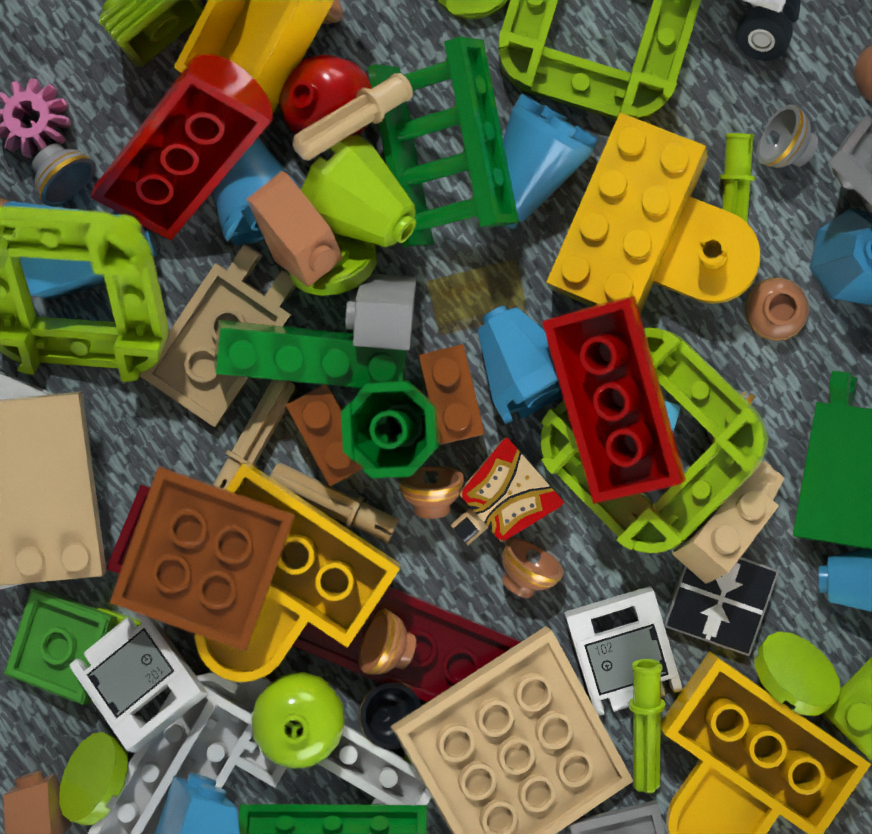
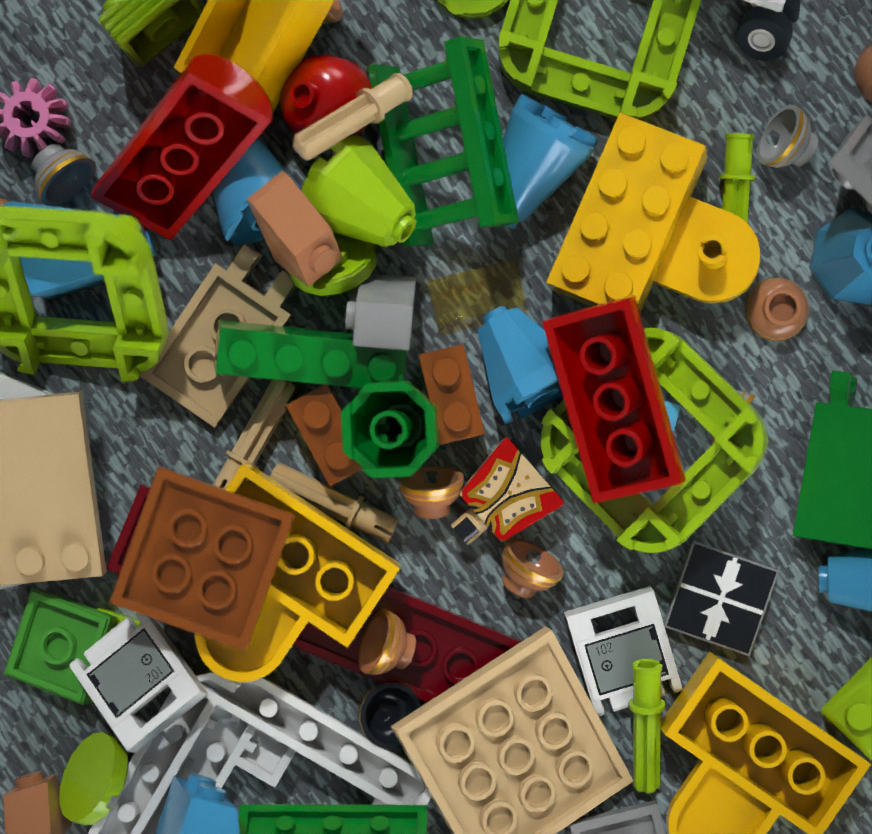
lime cylinder [251,672,345,769] -> none
tan hinge [672,461,784,584] -> none
lime tile [754,631,841,716] -> none

